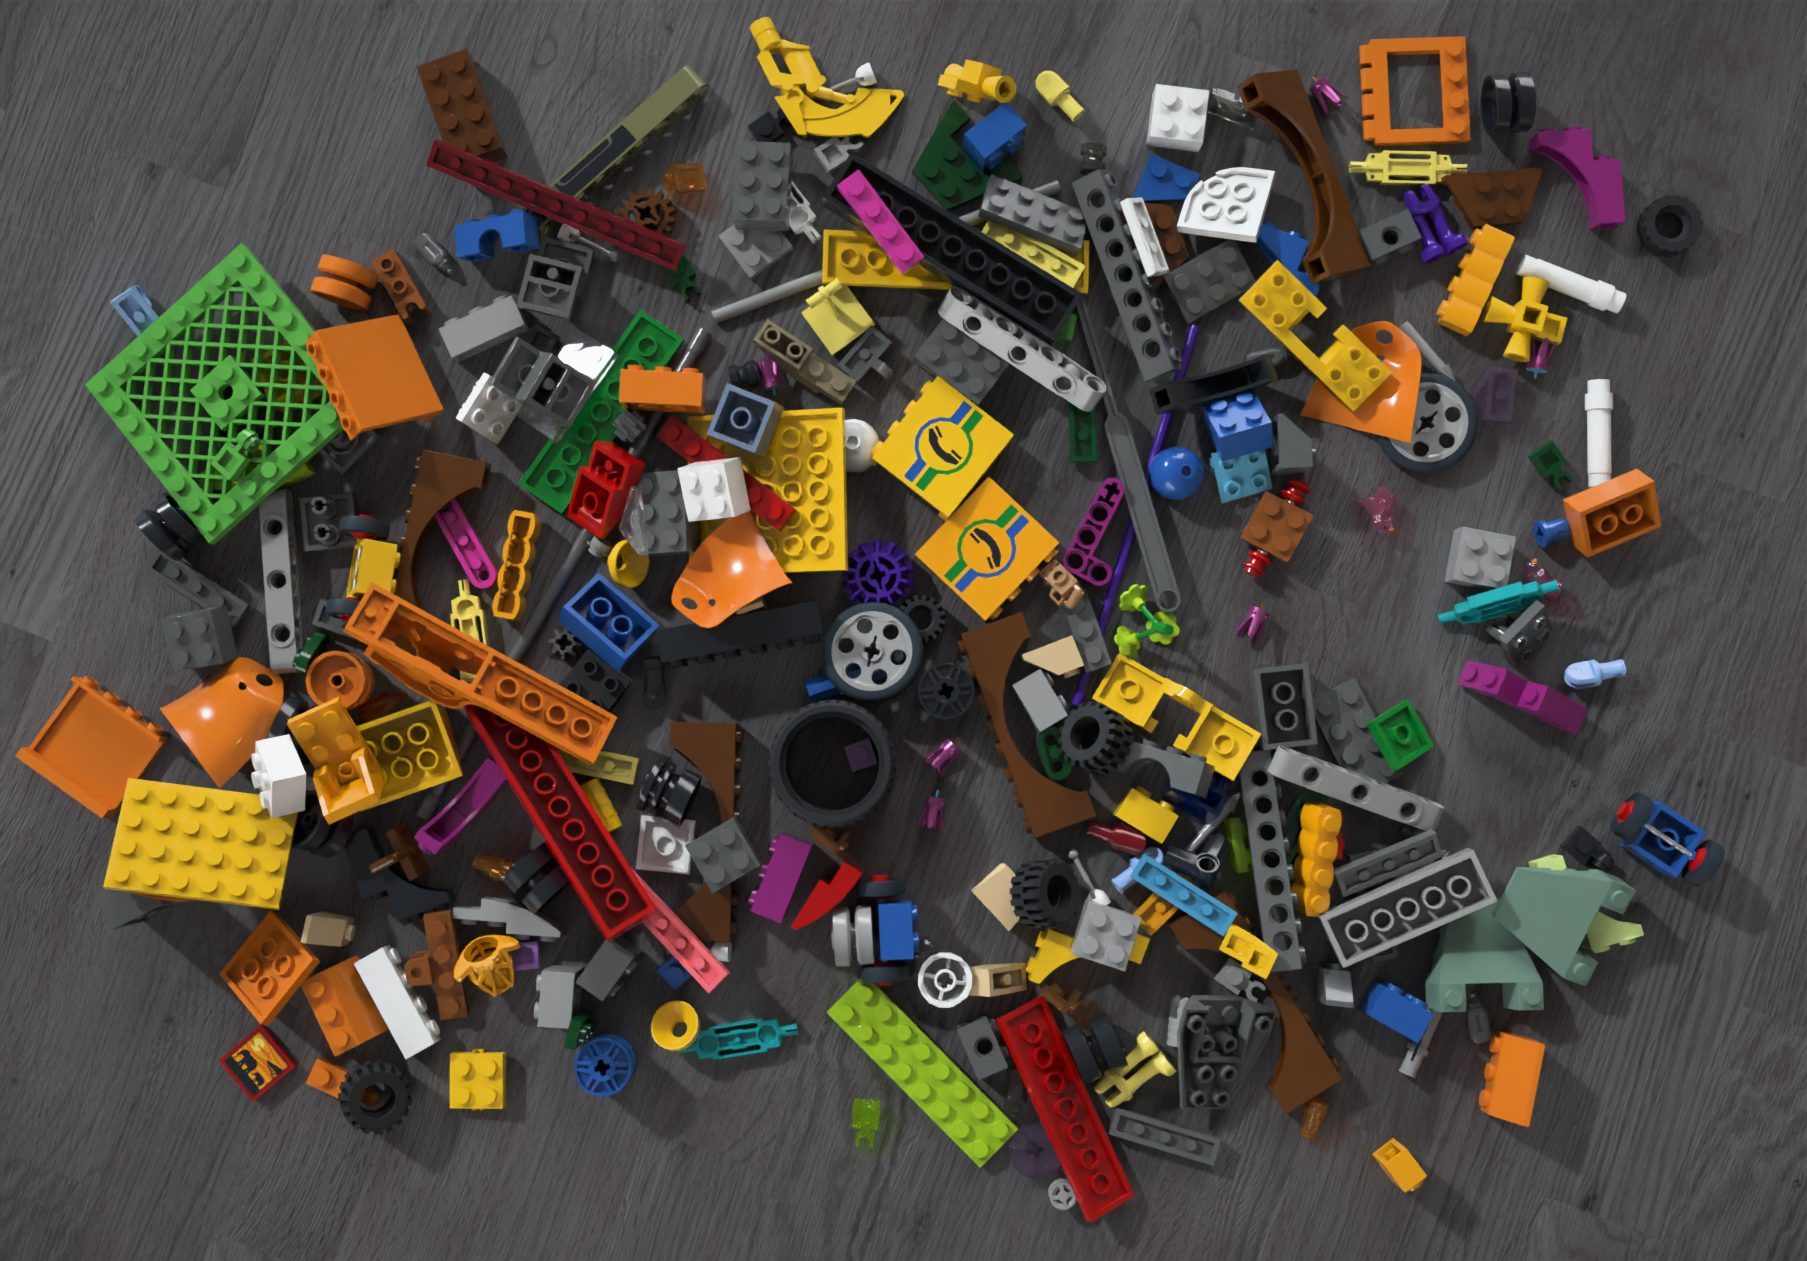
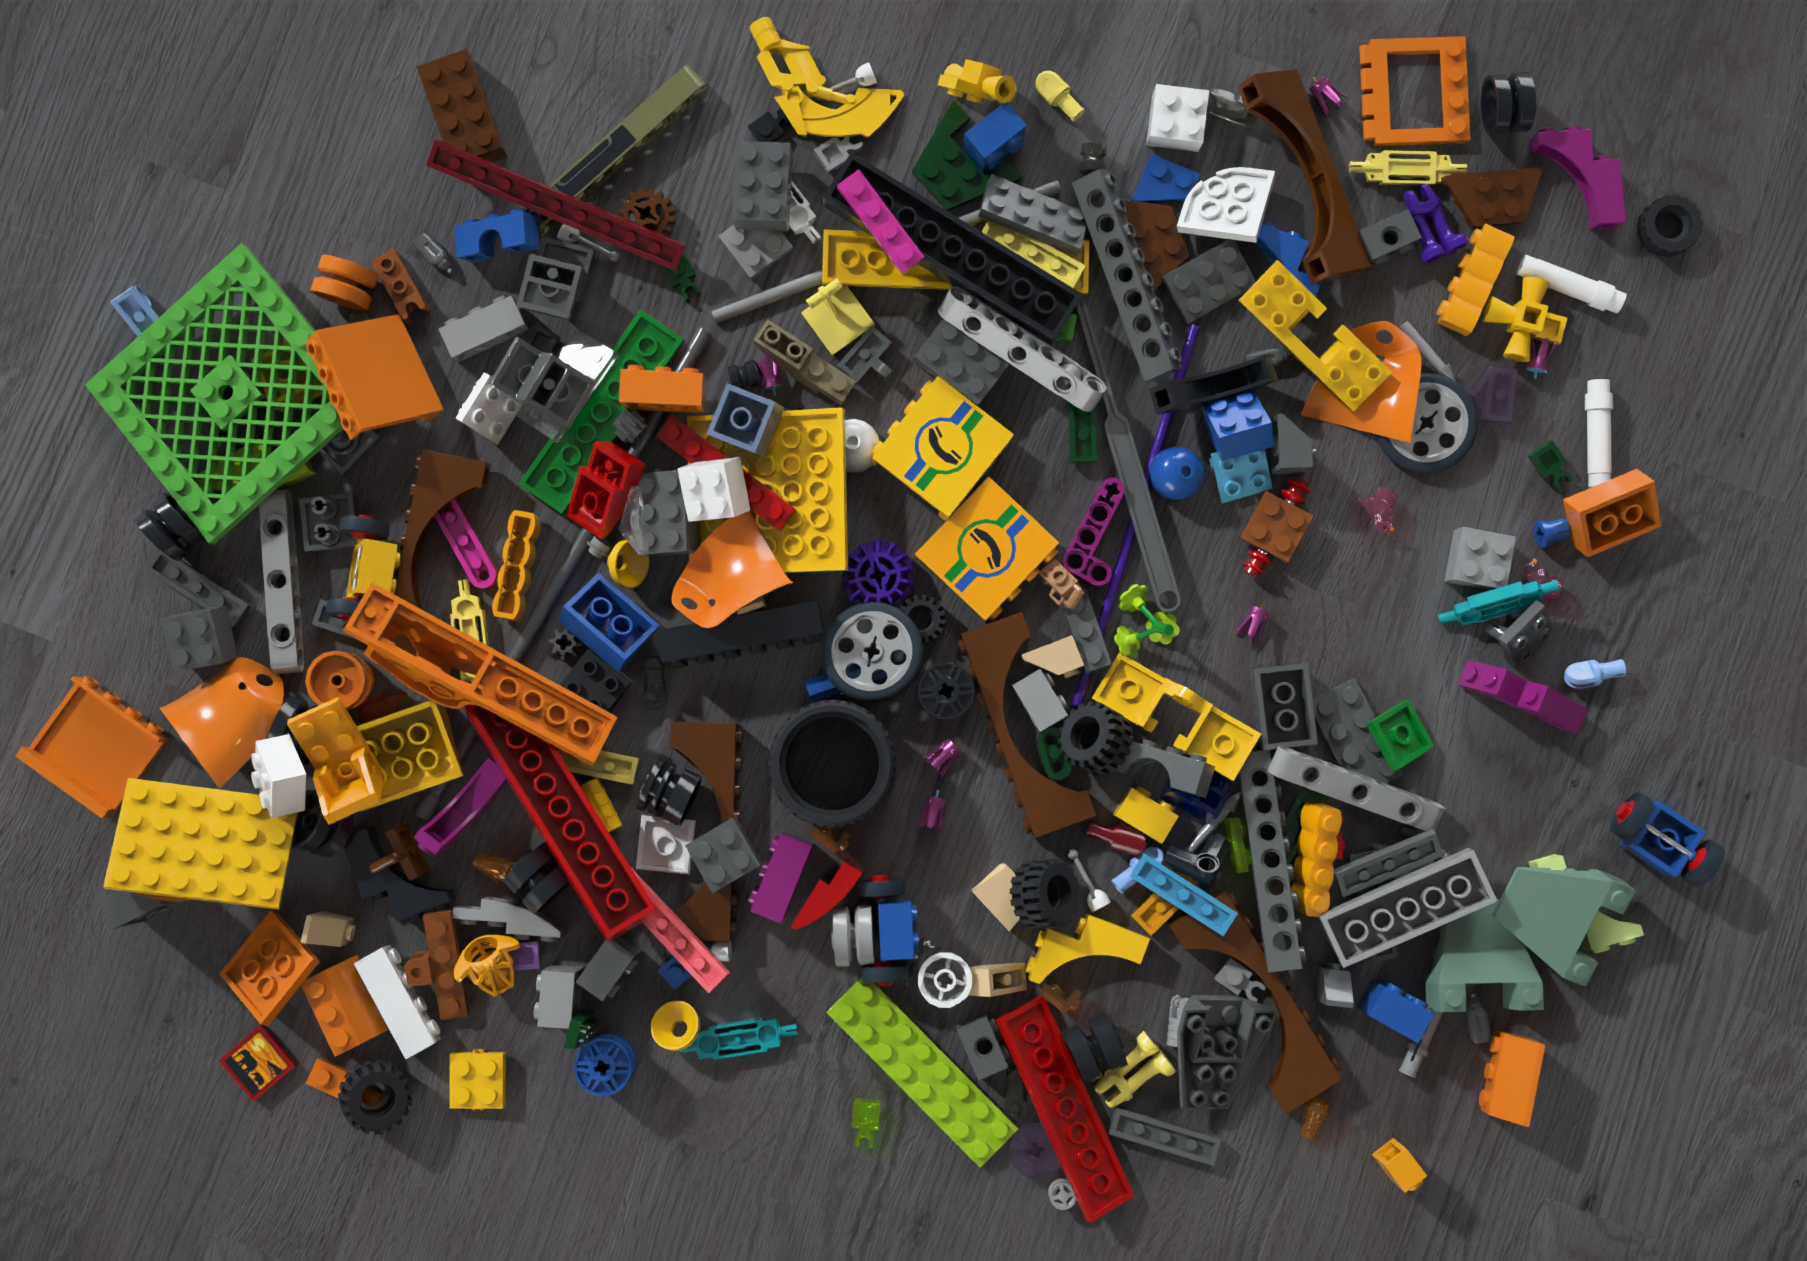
bright green plate [210,429,260,481] -> none
dark green plate [292,632,329,677] -> none
clear orange bracket [663,163,707,198] -> none
medium lavender plate [844,738,878,772] -> none
light grey brick [1069,899,1142,971] -> none
white tile [1120,198,1169,277] -> none
yellow slope [1219,923,1279,979] -> none
black plate [1561,826,1615,872] -> none

